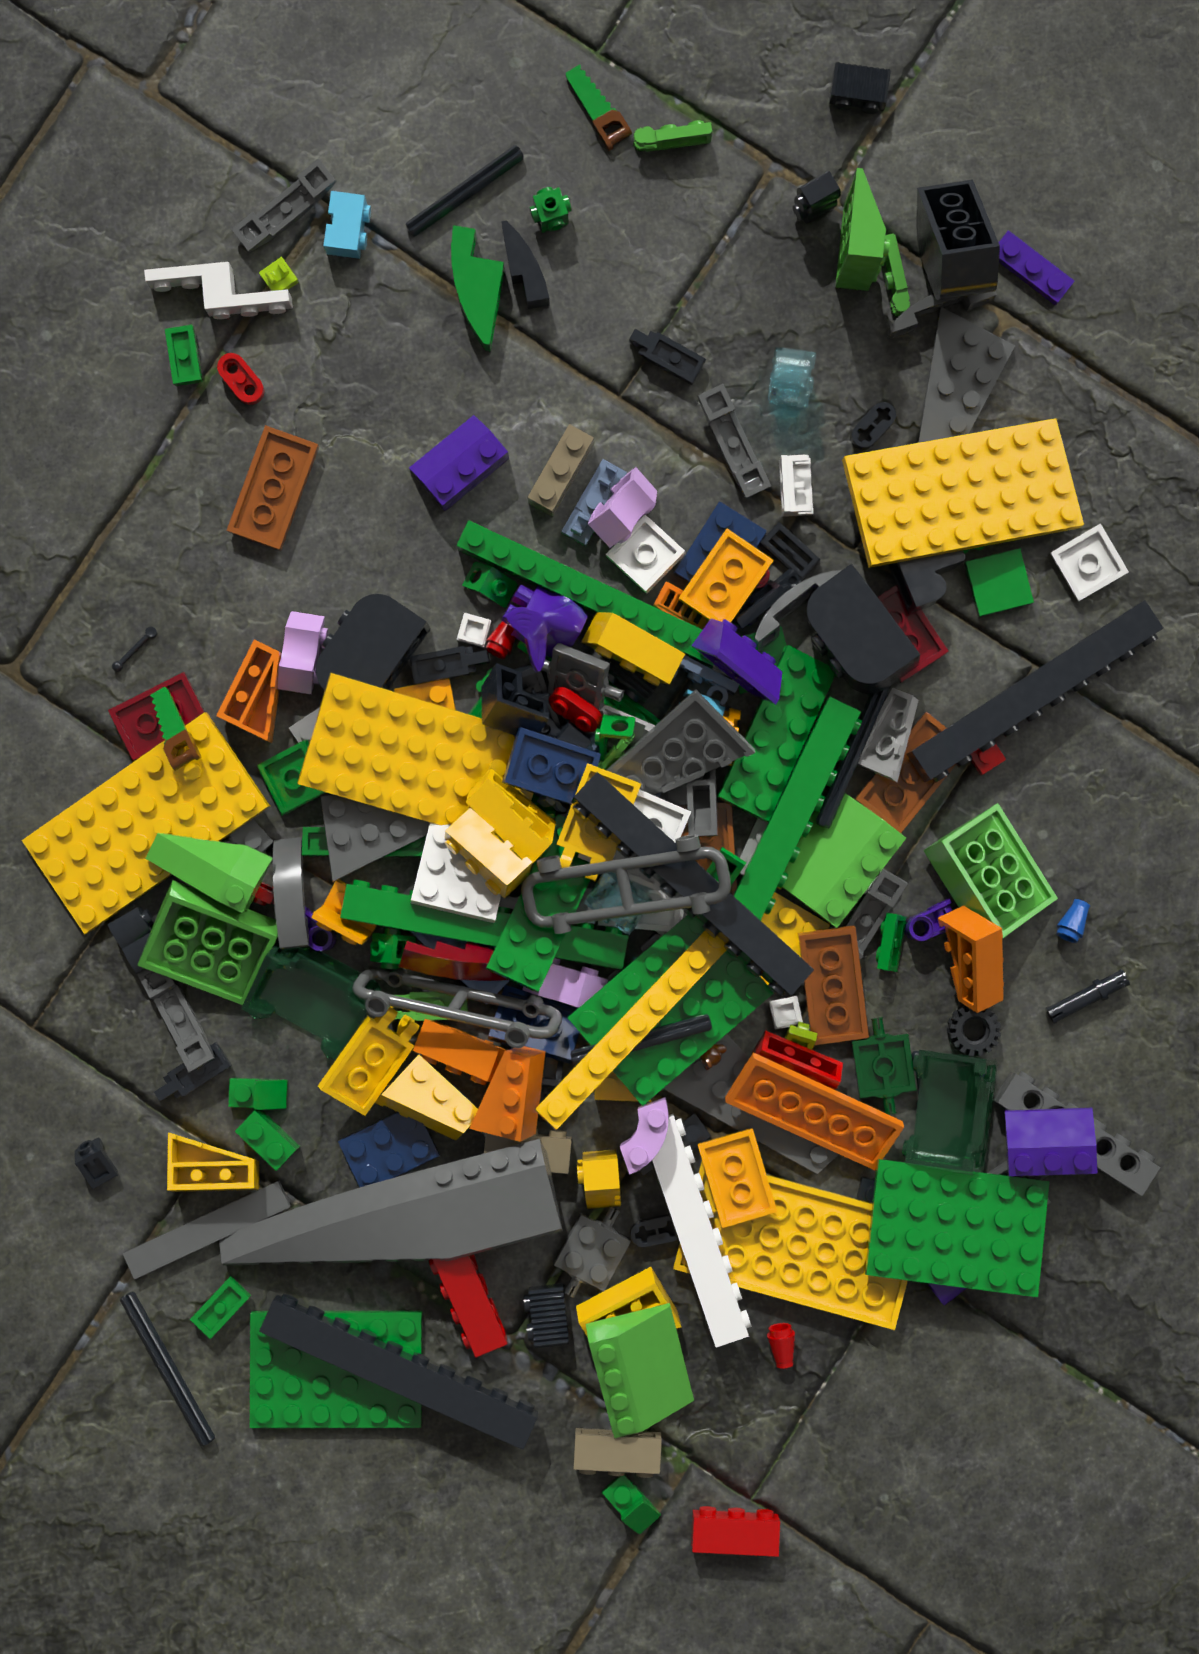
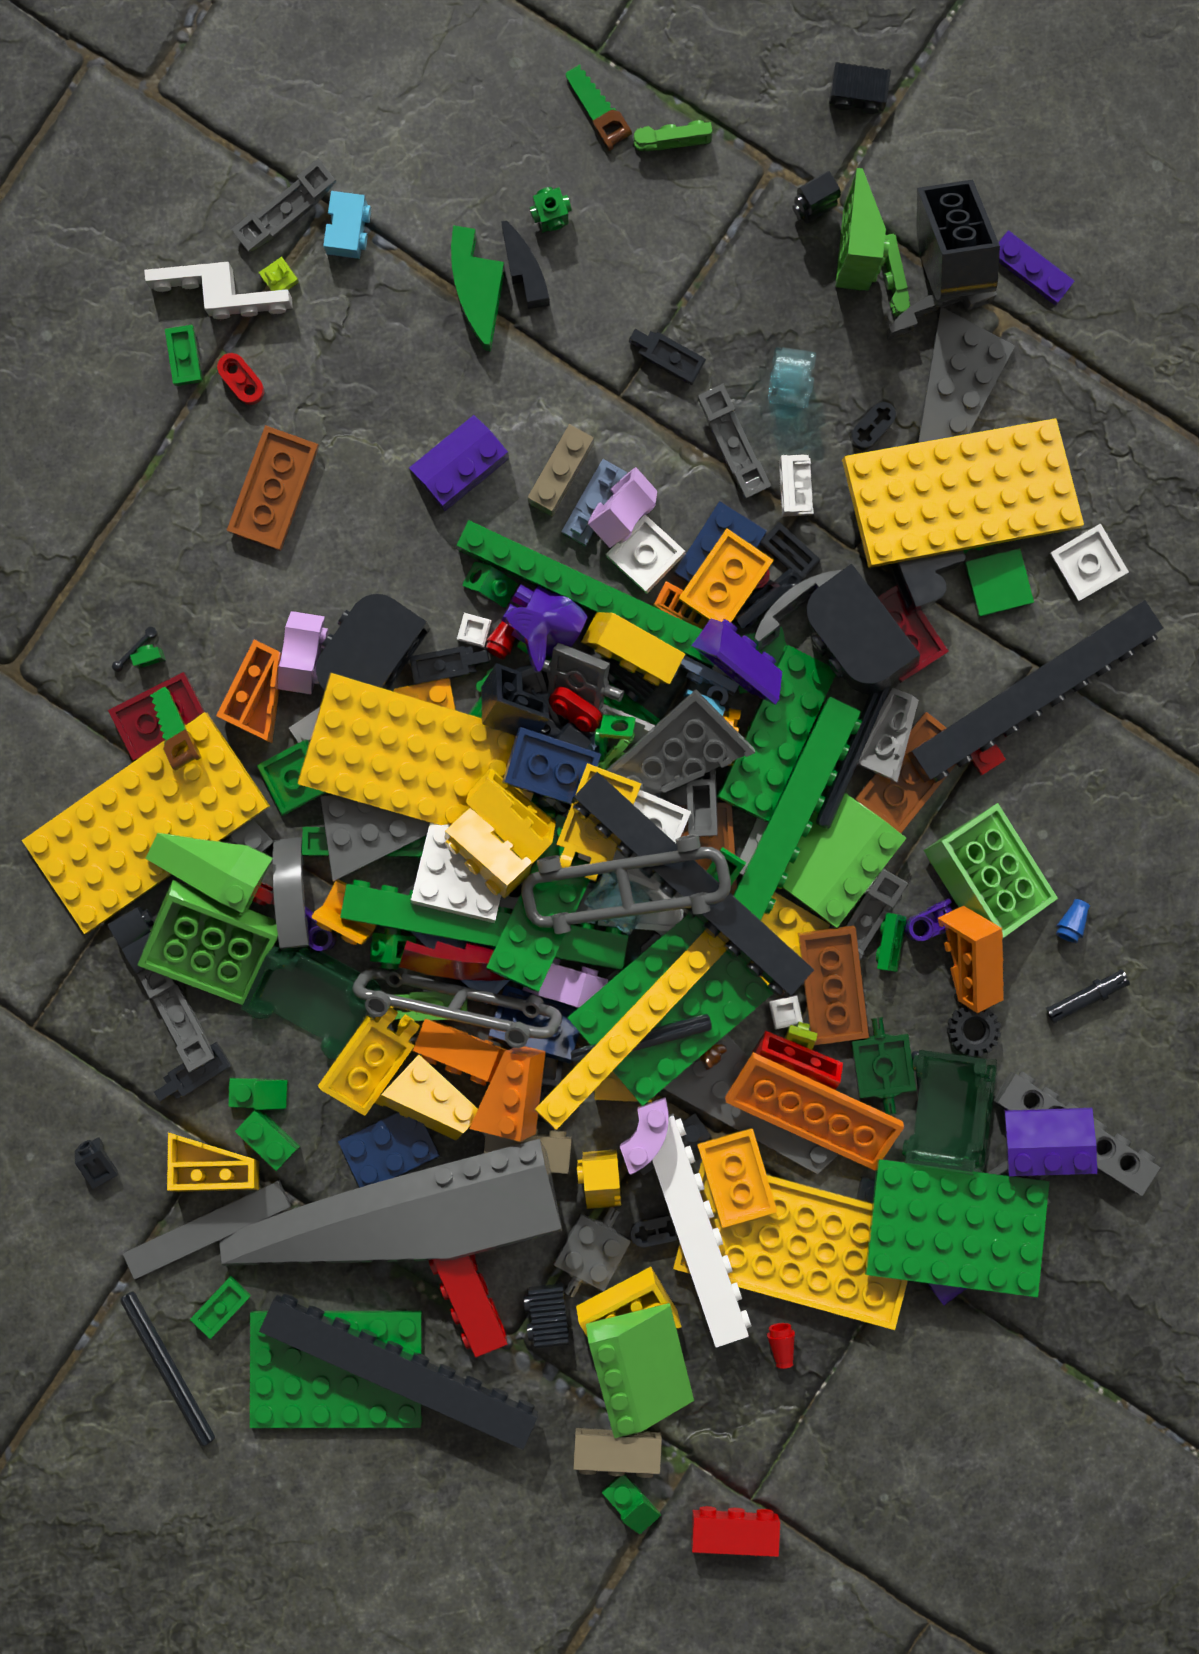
black axle [406,145,524,237] -> none
none -> green plate [130,644,166,669]

